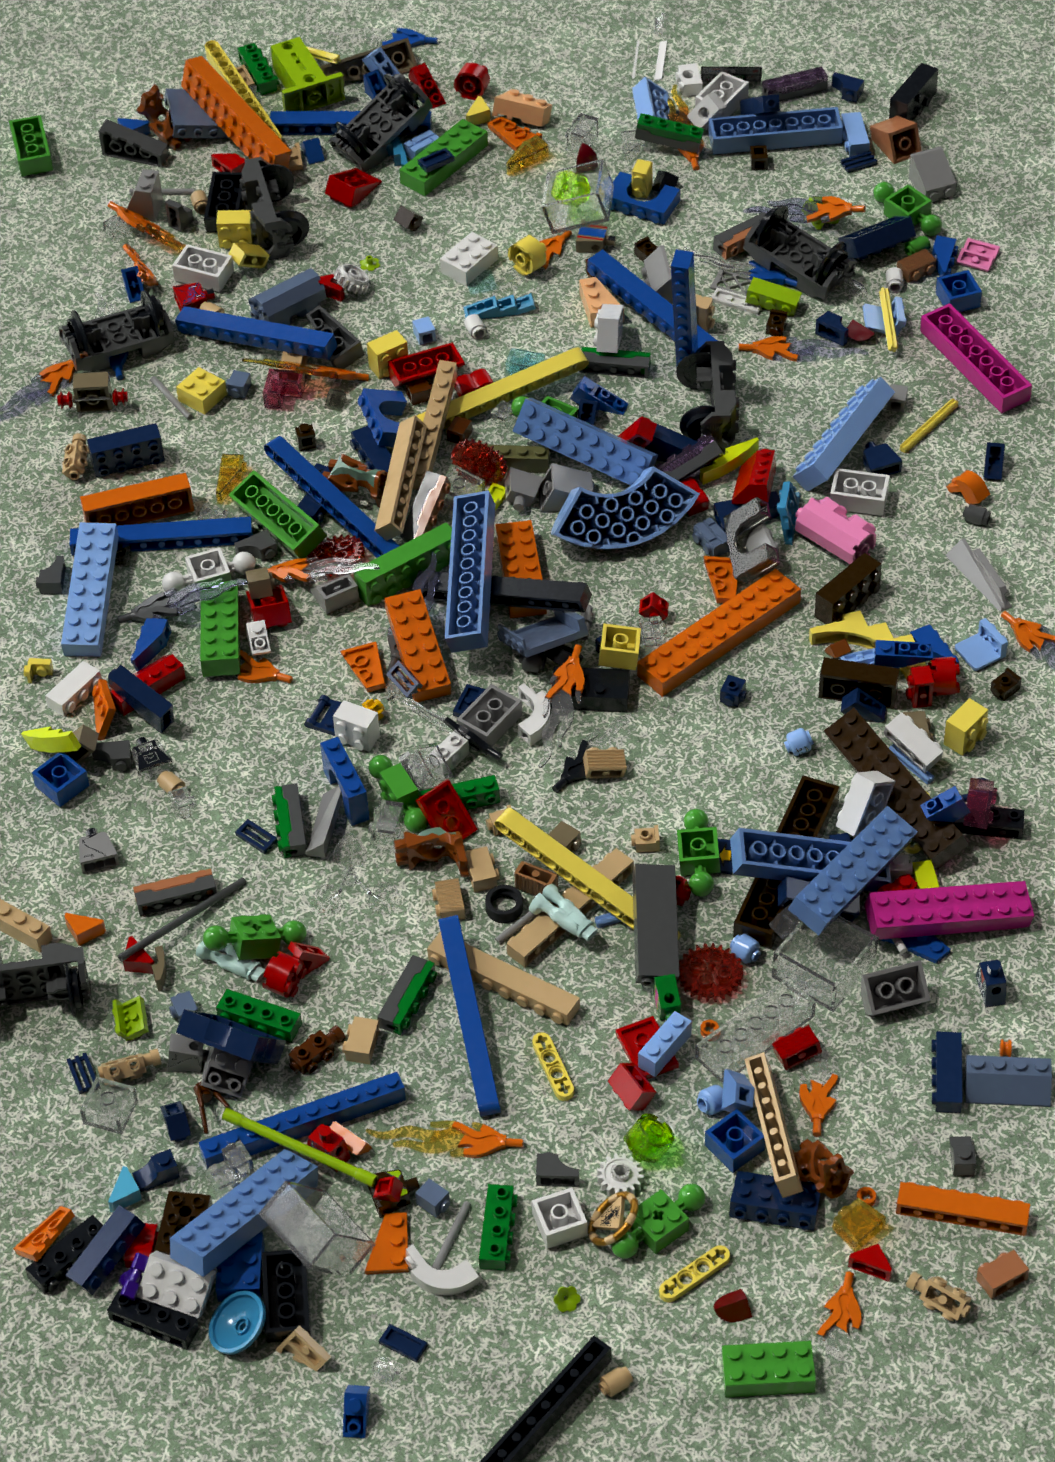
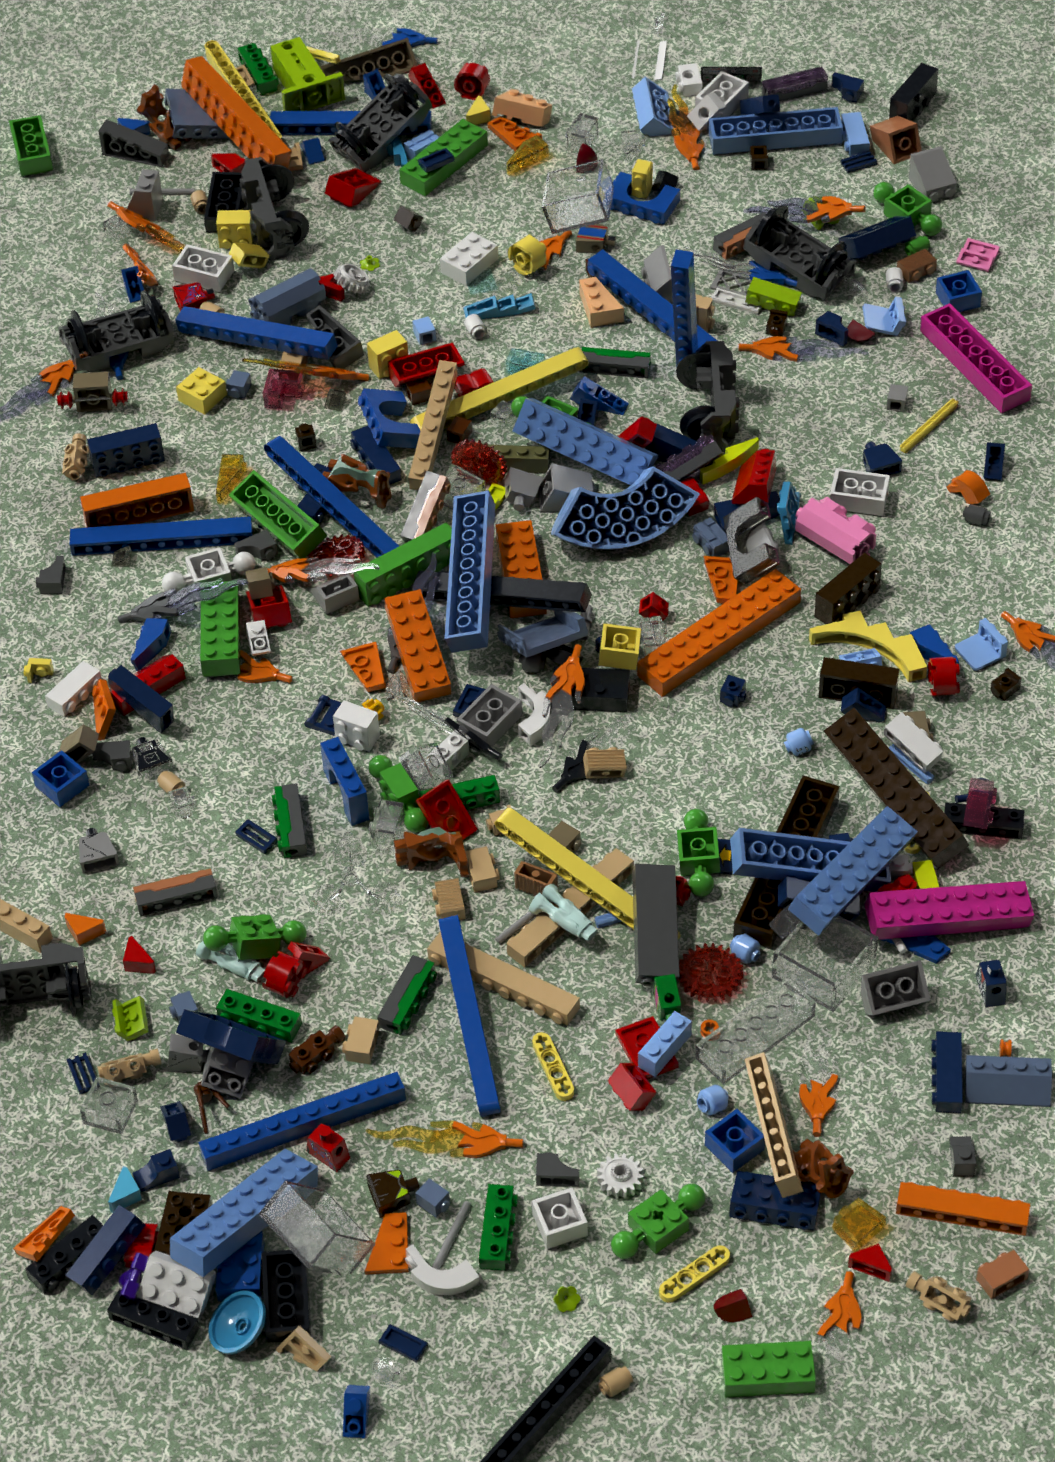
neon yellow slope [21,726,81,753] -> none
light blue brick [61,522,119,657] -> none
dark grey piece [118,877,246,962] -> none
light grey bar [150,376,193,420] -> none
dark tan slope [151,945,167,991] -> none
dark grey arch [165,199,194,232] -> none
clear brick [198,503,230,520] -> none
clear brick [204,1140,254,1199] -> none
lime piece [222,1108,378,1187] -> none
light grey wedge [305,786,343,858] -> none
slope [330,1121,372,1156] -> none
light blue slope [362,47,400,86] -> none
red slope [373,1176,403,1202] -> none
tan brick [374,415,427,541] -> none
dark blue tile [386,660,423,700] -> none
black tyre [485,885,523,923] -> none
clear neon green brick [551,170,591,207] -> none
piece [588,1191,639,1246] -> none
white brick [594,304,623,353] -> none
clear neon green brick [623,1113,675,1163] -> none
tan brick [631,825,660,853] -> none
dark brown brick [634,236,658,262] -> none
green piece [635,113,704,154] -> none
medium blue slope [722,1069,754,1113] -> none
red brick [771,1025,822,1070] -> none
light blue brick [792,377,895,491] -> none
dark orange slope [824,639,851,658] -> none
white brick [836,771,896,837] -> none
orange bush [856,1187,876,1208] -> none
blue slope [874,640,933,668] -> none
light yellow axle [879,287,898,352] -> none
red brick [906,665,934,708] -> none
blue slope [920,786,971,822] -> none
blue slope [932,235,959,277] -> none
light yellow brick [944,698,988,756] -> none
light grey wedge [946,538,1012,612] -> none

